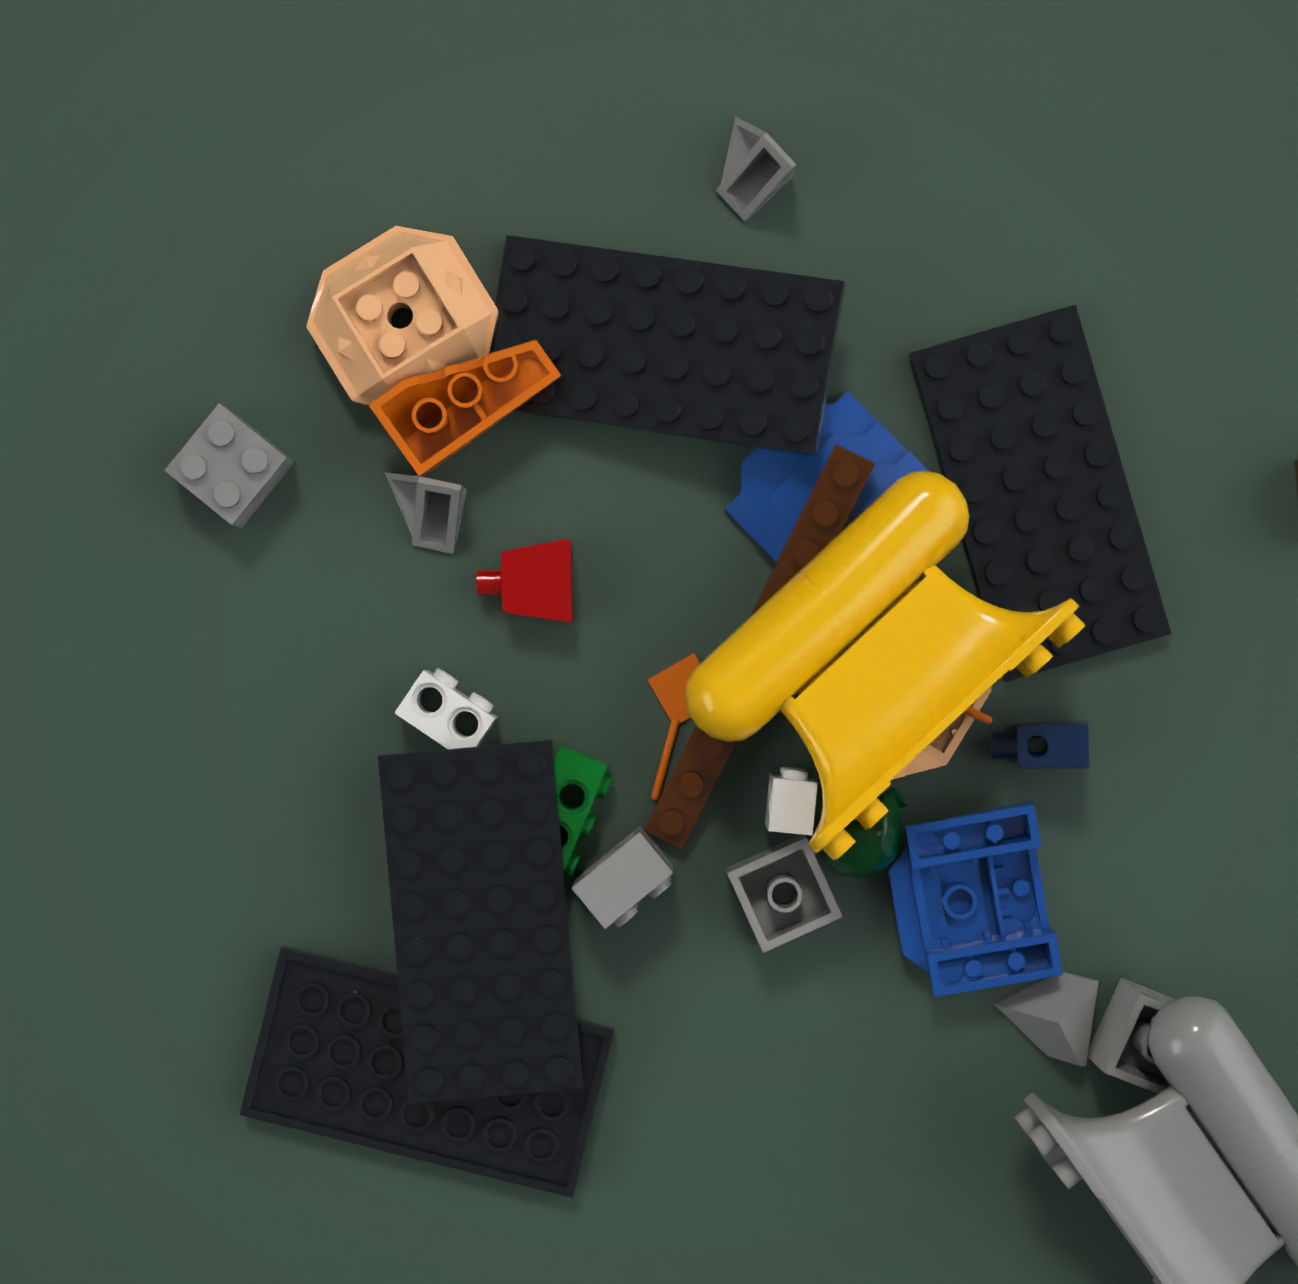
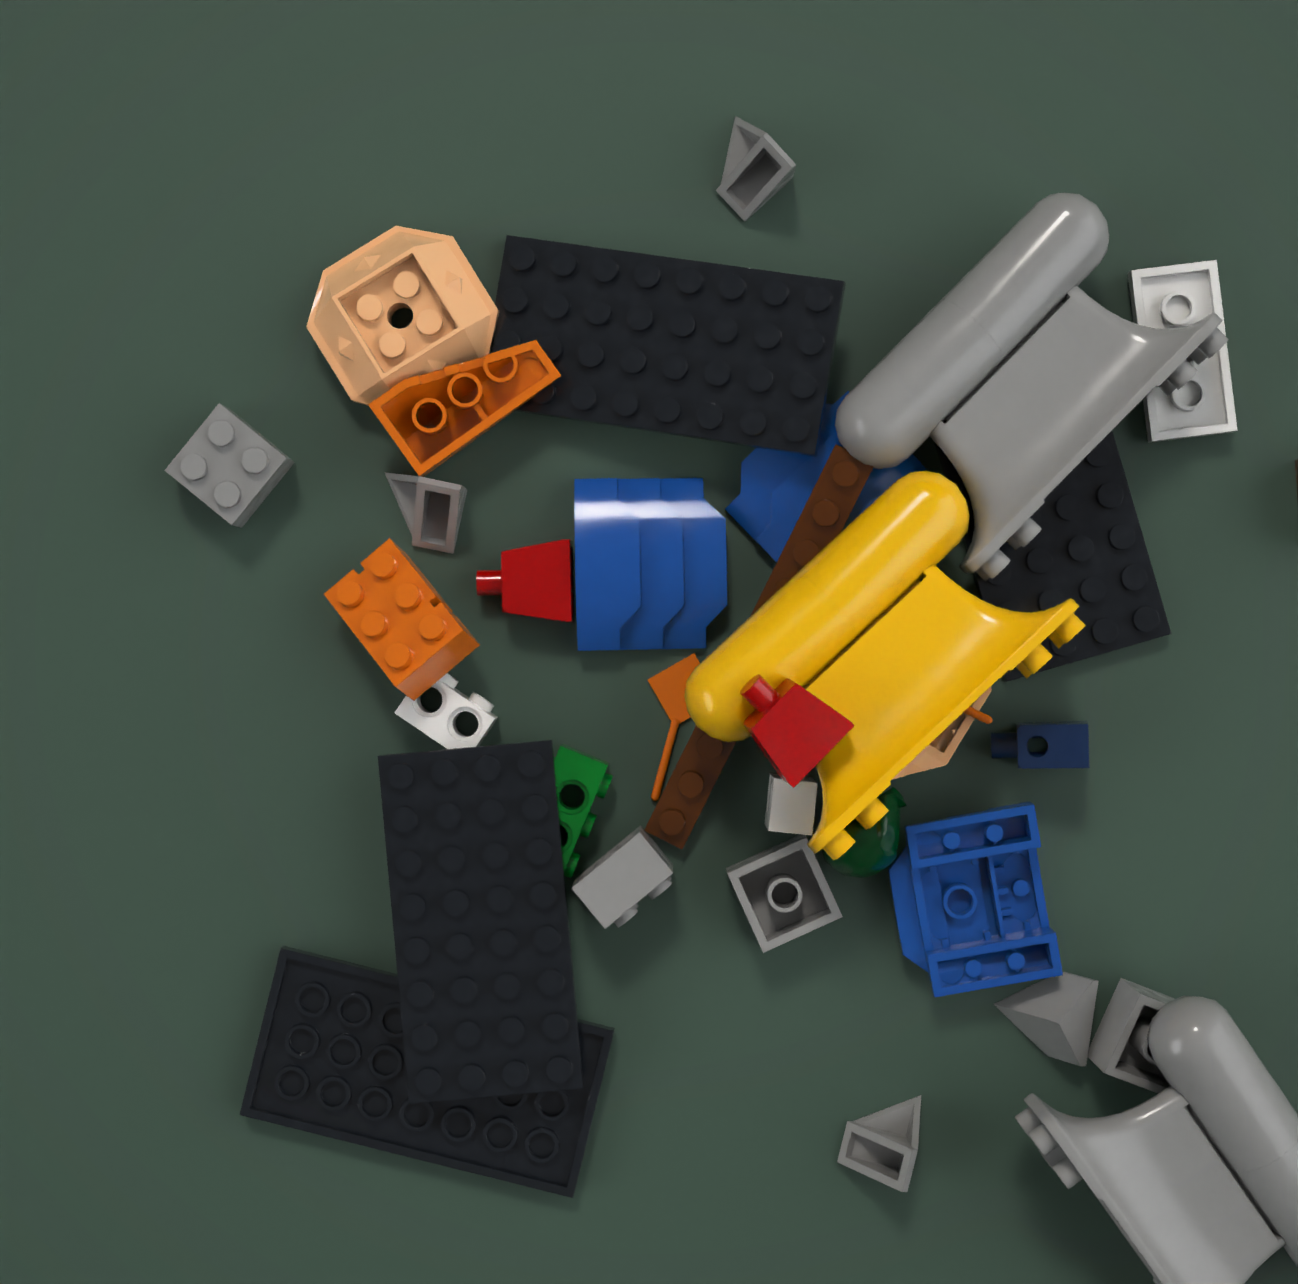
none -> orange piece [324,538,480,701]
none -> blue slope [574,478,727,651]
none -> red torso [740,674,855,788]
none -> light grey piece [835,192,1229,581]
none -> light grey slope [837,1095,922,1192]
none -> white plate [1127,260,1238,443]

